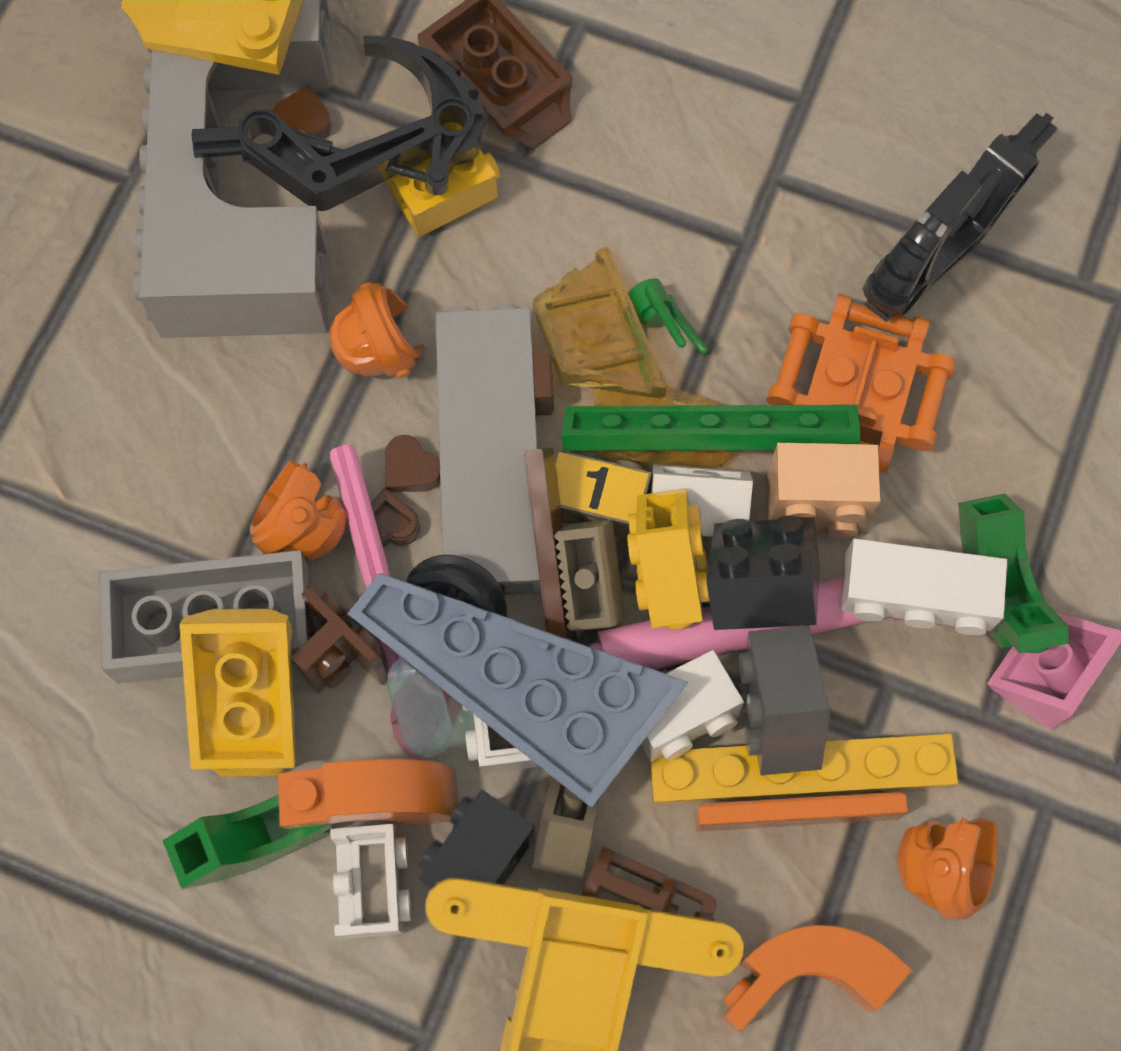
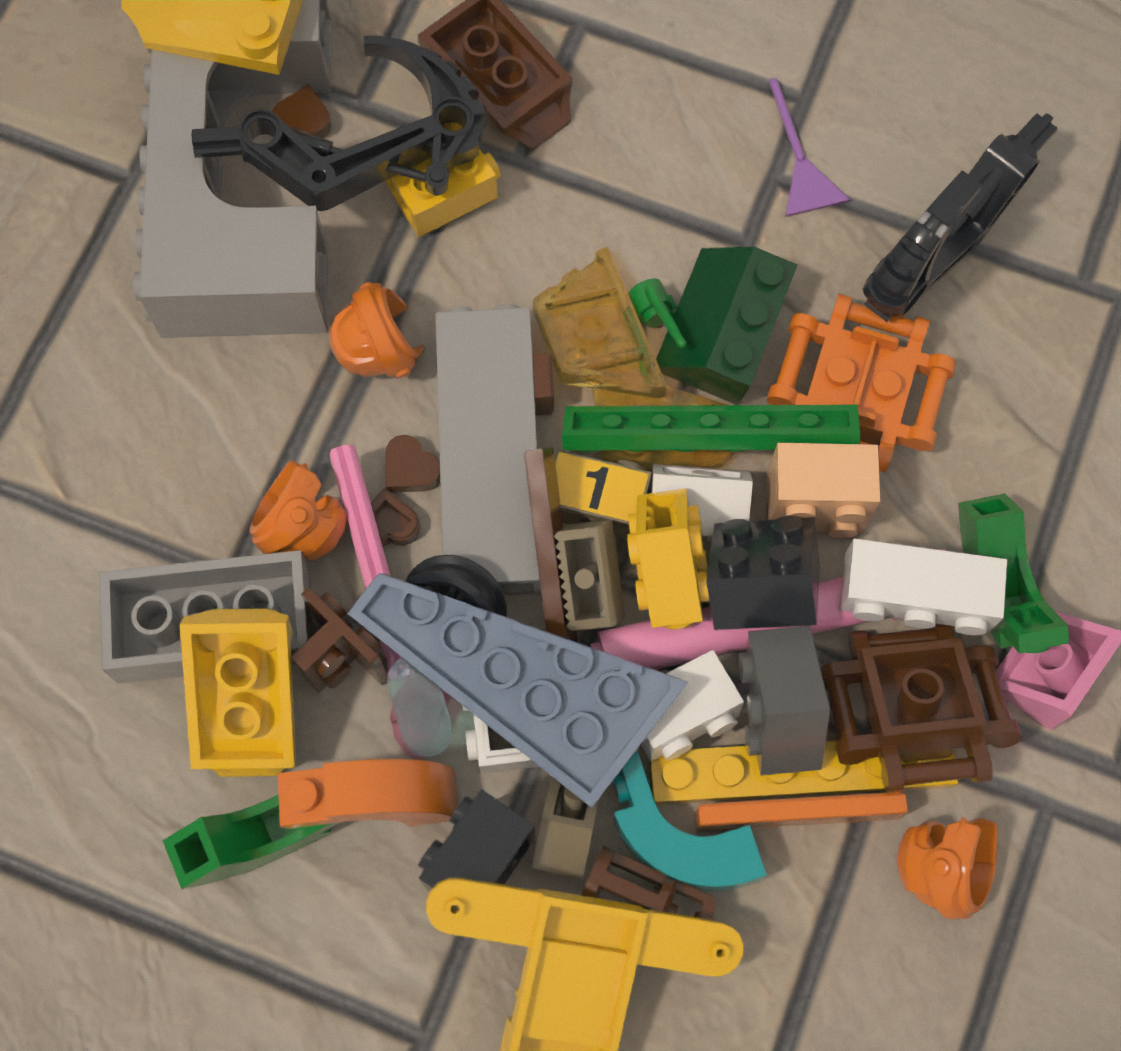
white window [330,824,411,940] -> none
orange arch [721,925,912,1032] -> none
none -> teal arch [612,751,767,892]
none -> dark green slope [652,246,797,405]
none -> medium lavender piece [769,78,850,217]
none -> reddish brown brick [820,623,1022,793]

